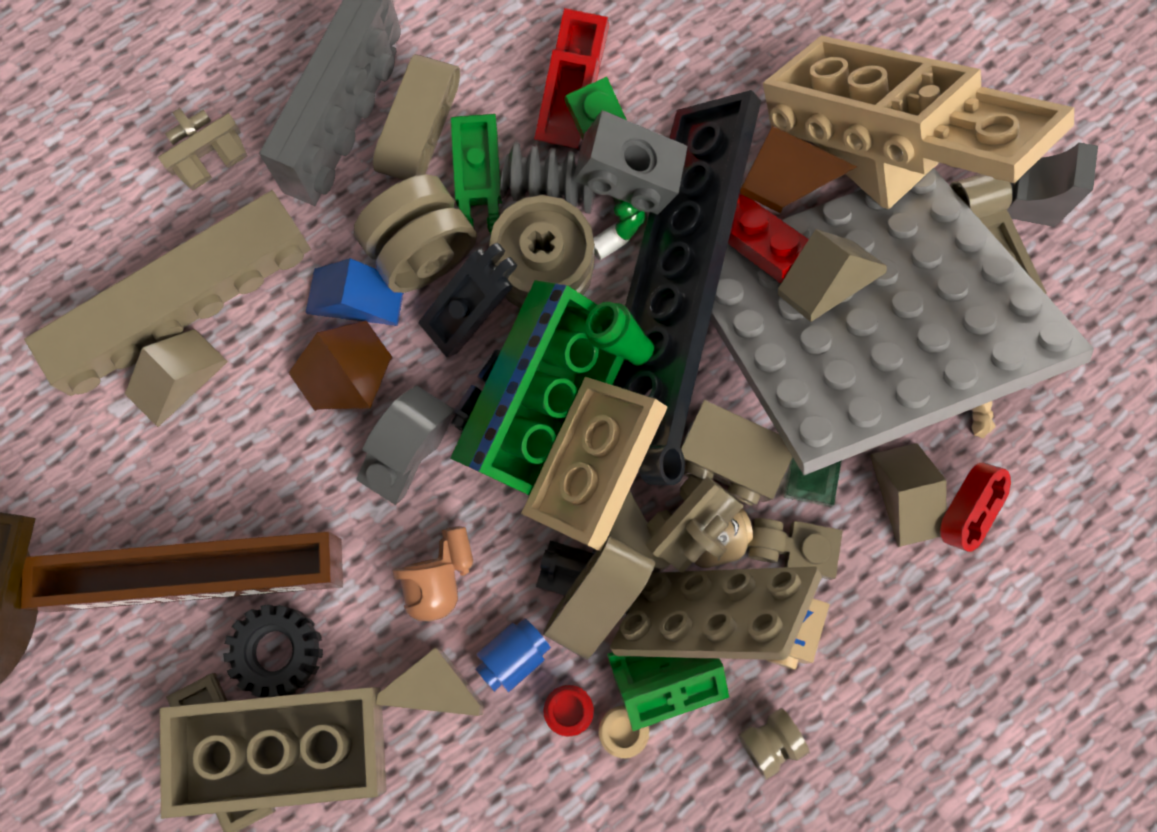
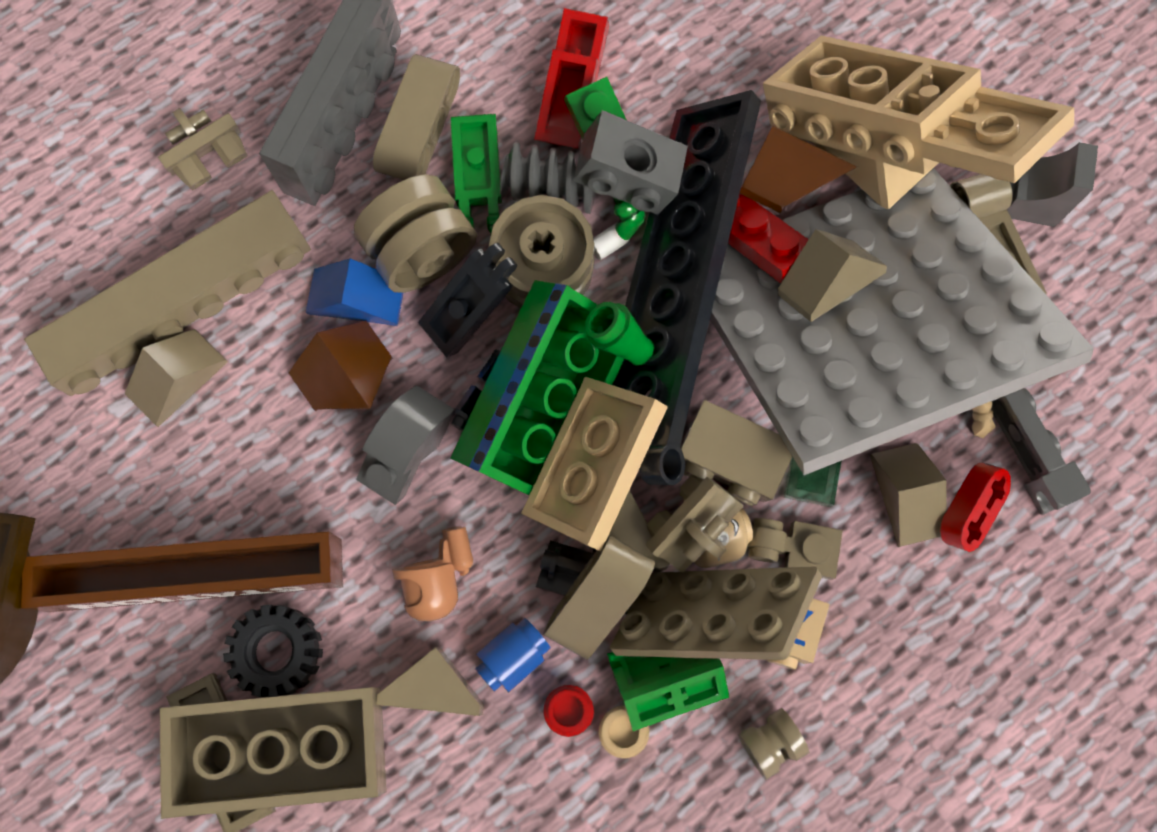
none -> dark grey plate [991,388,1091,515]

